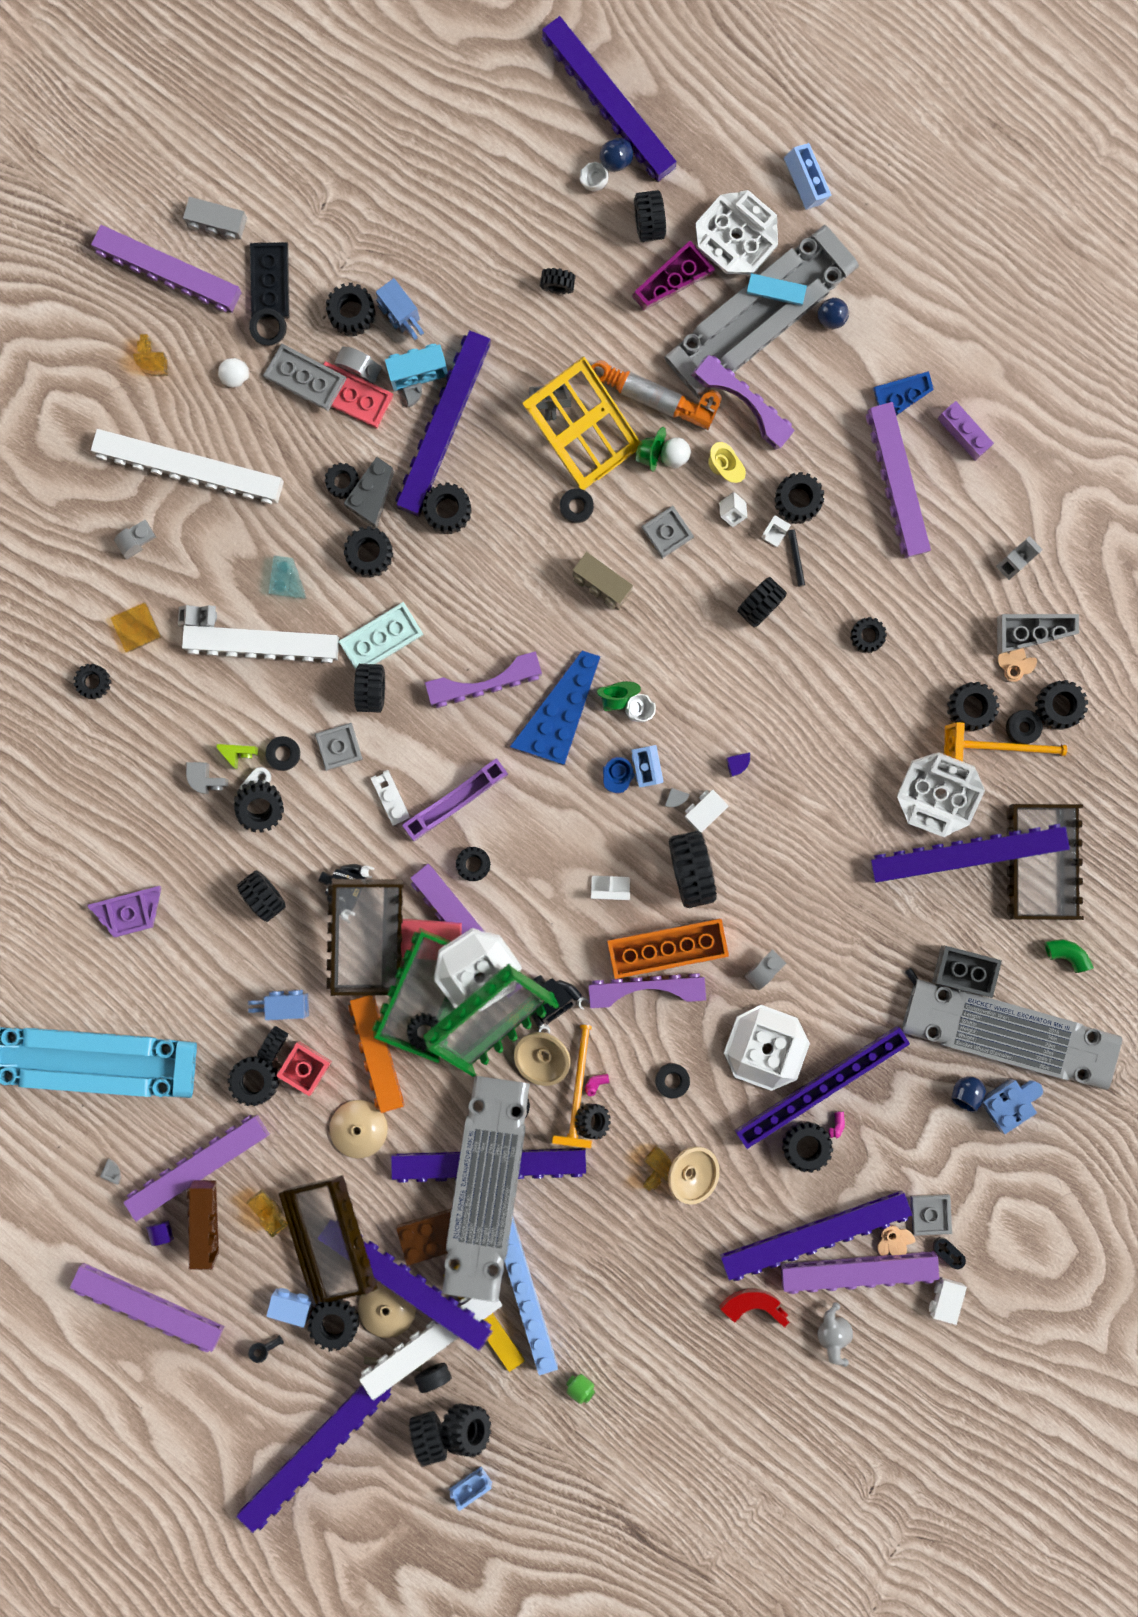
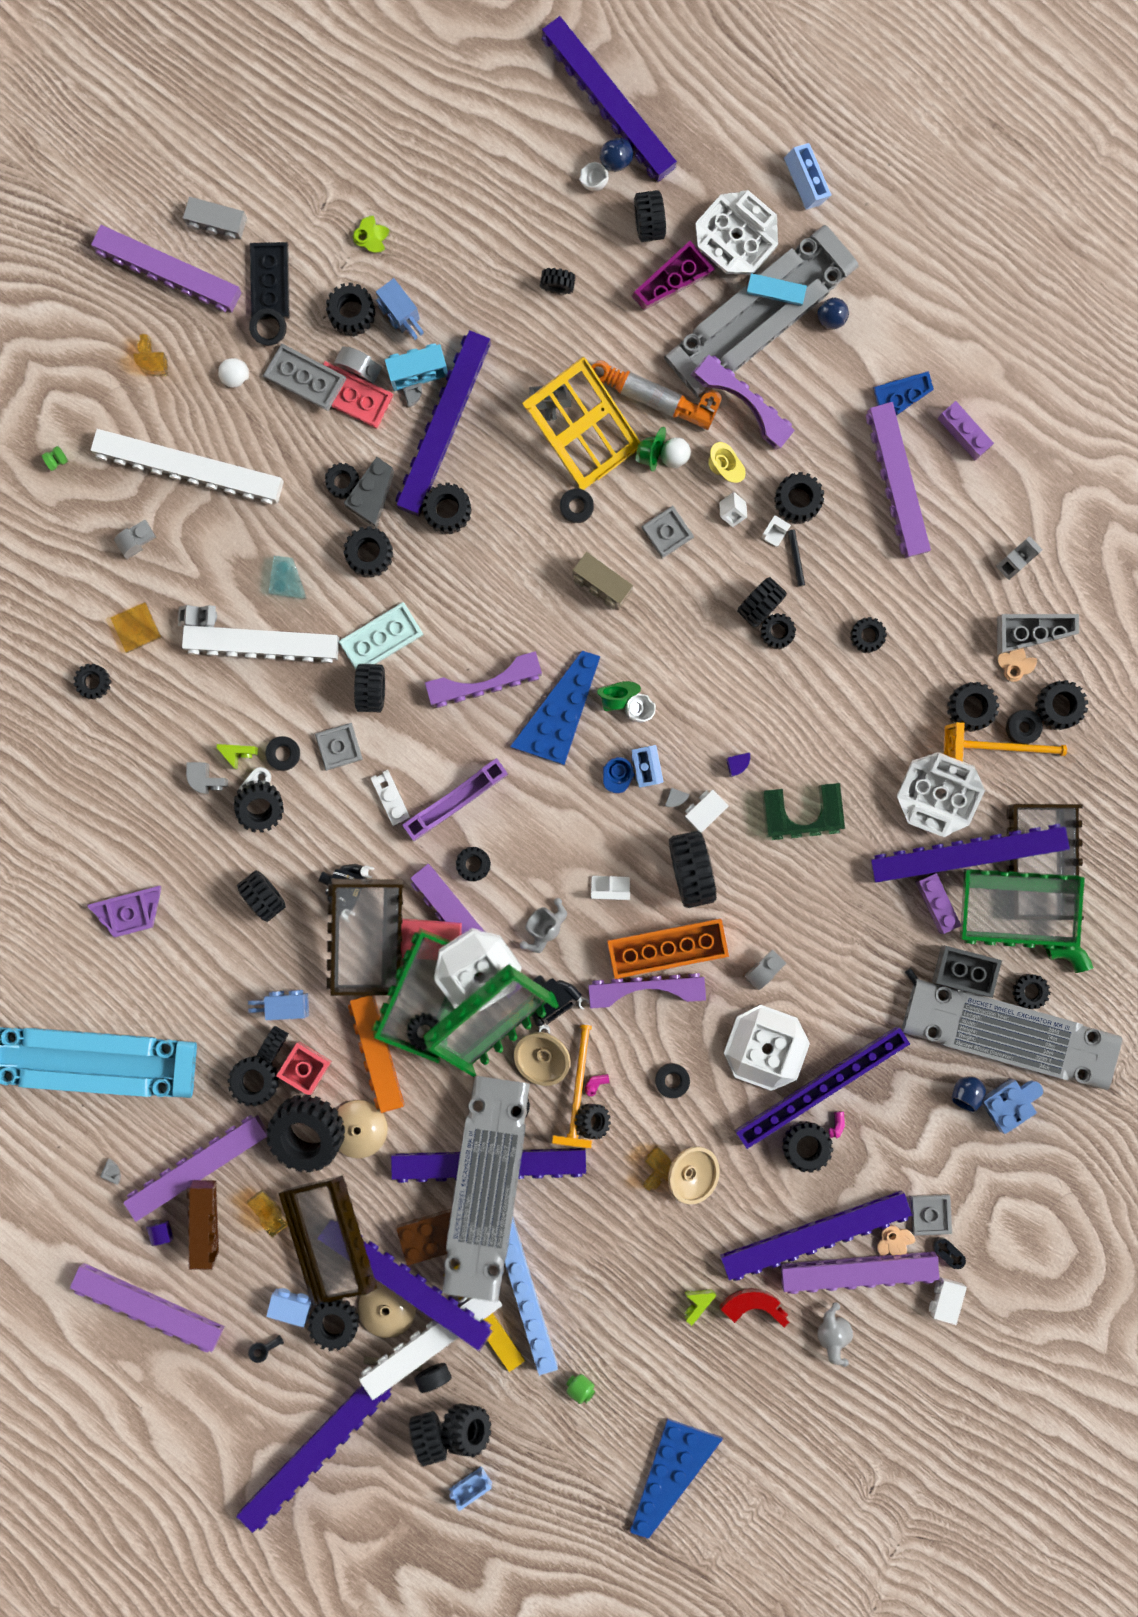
none -> bright green wheel [41,446,68,471]
none -> black tyre [266,1094,345,1173]
none -> lime plate [353,215,390,253]
none -> light grey piece [520,898,567,953]
none -> blue wing [630,1418,723,1539]
none -> lime slope [685,1289,717,1326]
none -> black tyre [760,613,796,649]
none -> clear green arch [762,783,845,840]
none -> medium lavender brick [915,873,962,934]
none -> clear window [959,869,1085,950]
none -> black tyre [1012,974,1051,1009]

